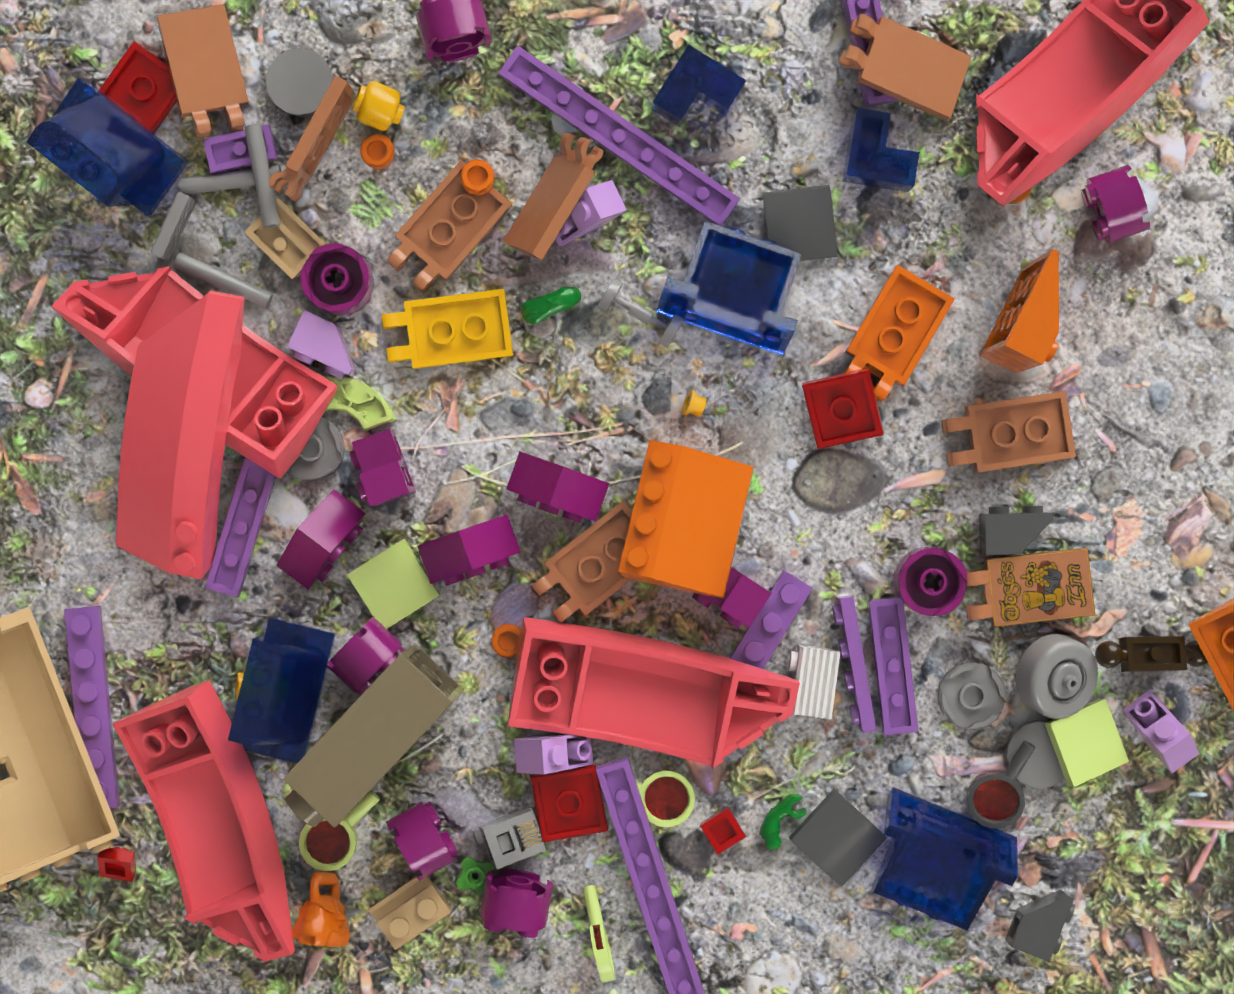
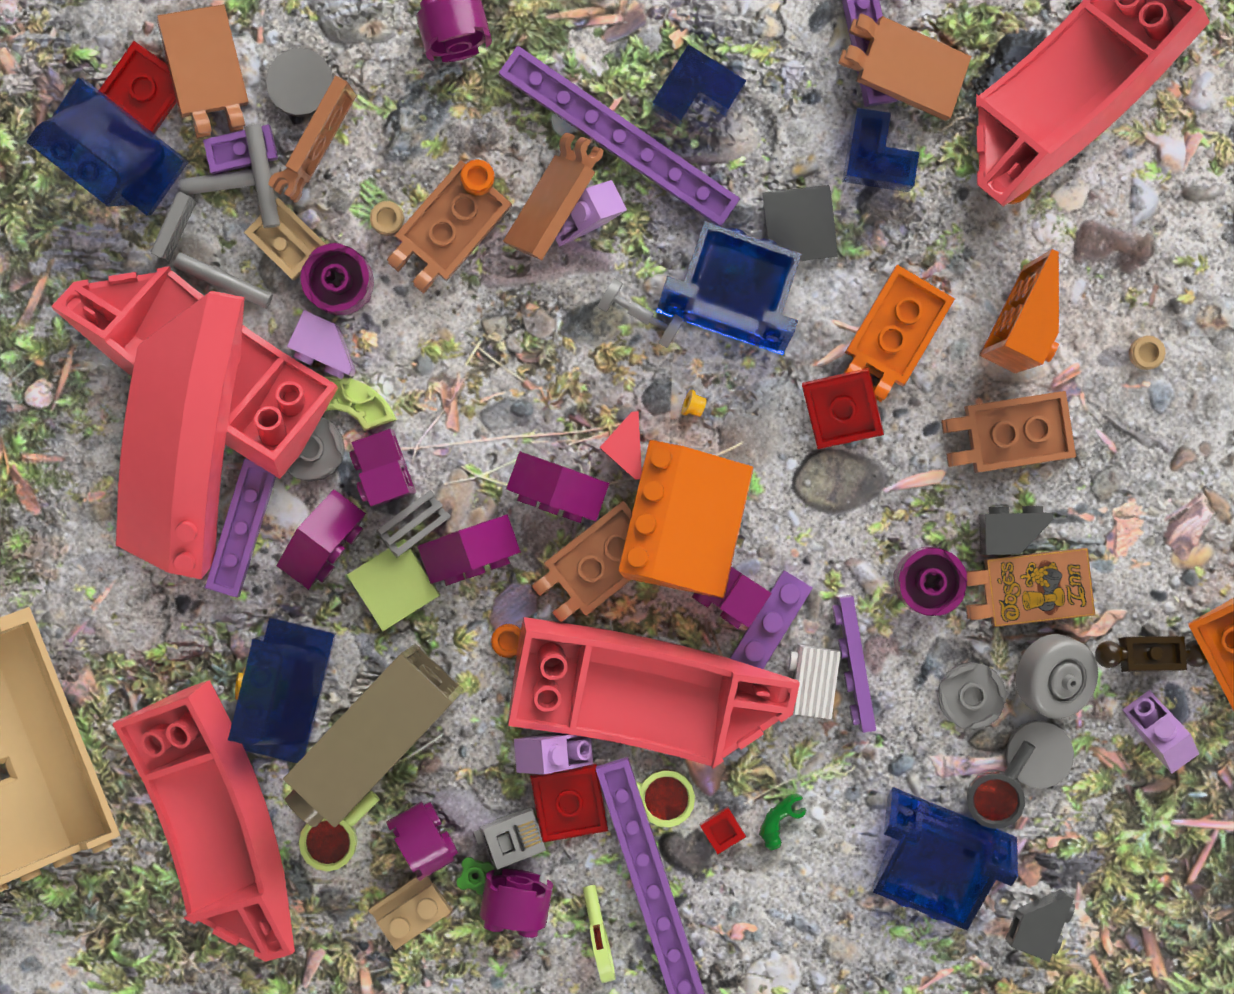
medium lavender plate [64,606,120,808] -> none
red plate [97,847,136,882] -> none
orange piece [292,872,351,947] -> none
magenta brick [326,616,405,696] -> none
yellow head [352,81,405,131] -> none
orange tile [360,134,395,169] -> none
yellow tile [381,289,513,370] -> none
green piece [521,287,581,324] -> none
dark grey slope [789,789,887,887] -> none
medium lavender plate [868,597,919,735] -> none
yellowish green tile [1044,699,1129,787] -> none
magenta brick [1081,165,1150,243] -> none
none -> tan tile [370,201,405,236]
none -> light grey tile [376,490,451,558]
none -> coral slope [600,411,642,480]
none -> tan tile [1129,336,1166,370]

